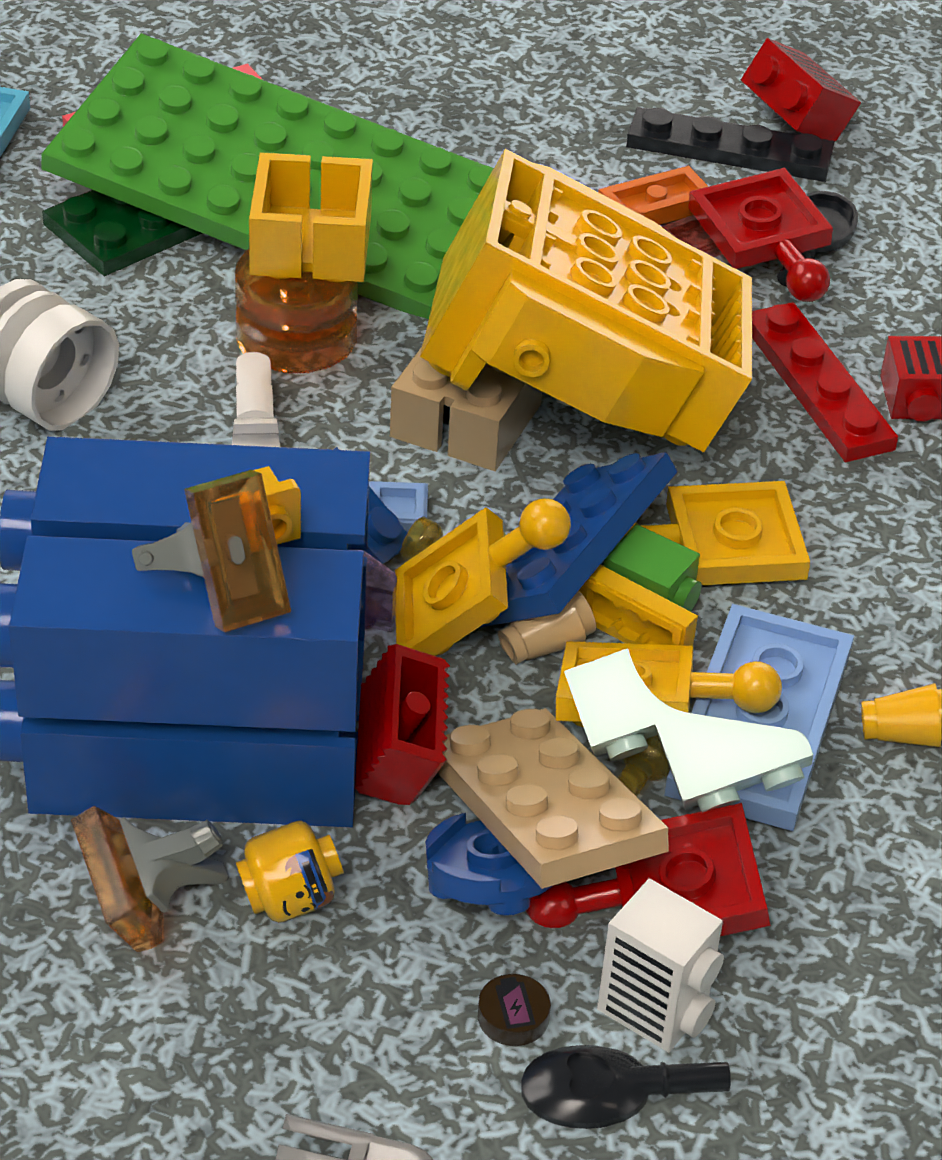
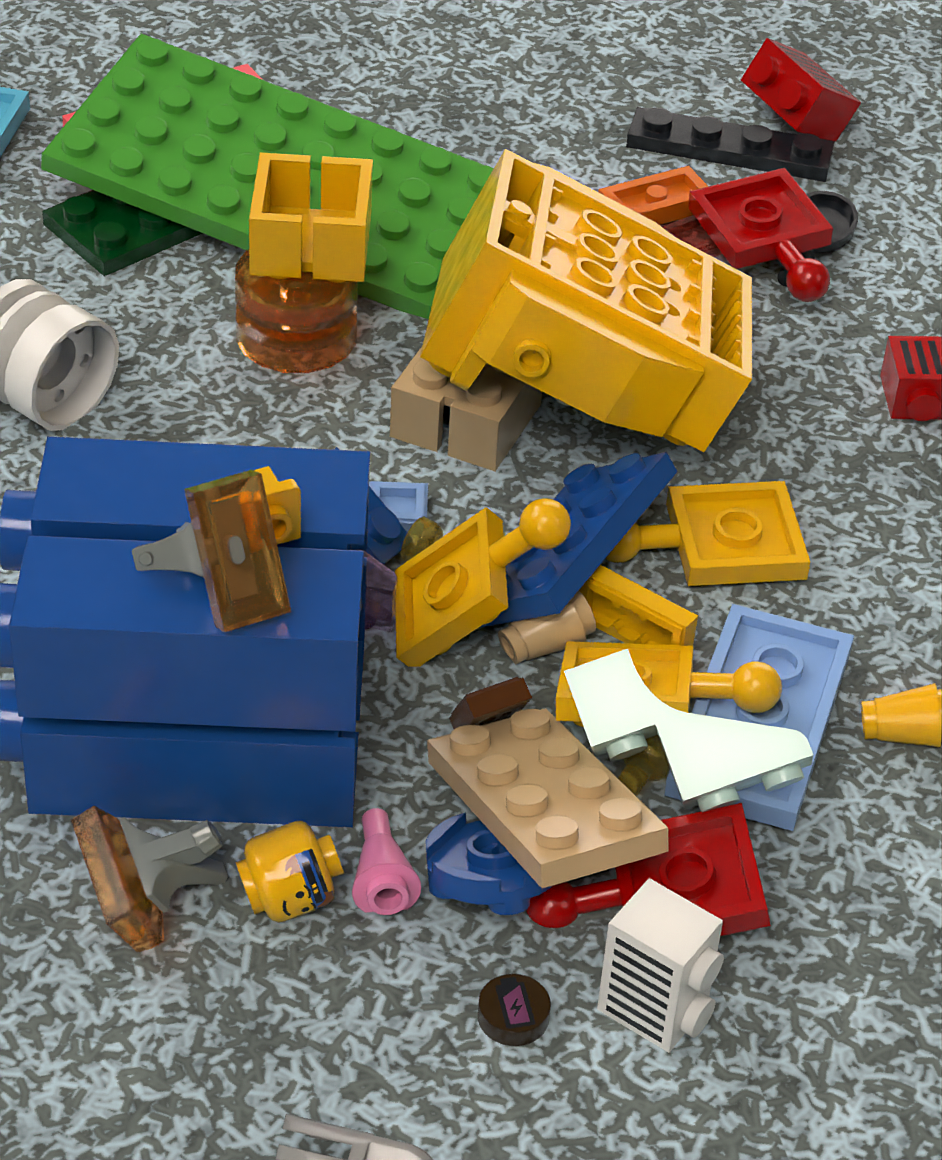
white piece [232,352,280,447] -> none
red brick [355,644,450,805] -> none
black piece [521,1045,731,1129] -> none
bright green brick [604,524,702,612] -> none
red plate [752,302,898,463] -> none
none -> bright pink cone [352,808,421,915]
none -> reddish brown tile [449,677,532,729]

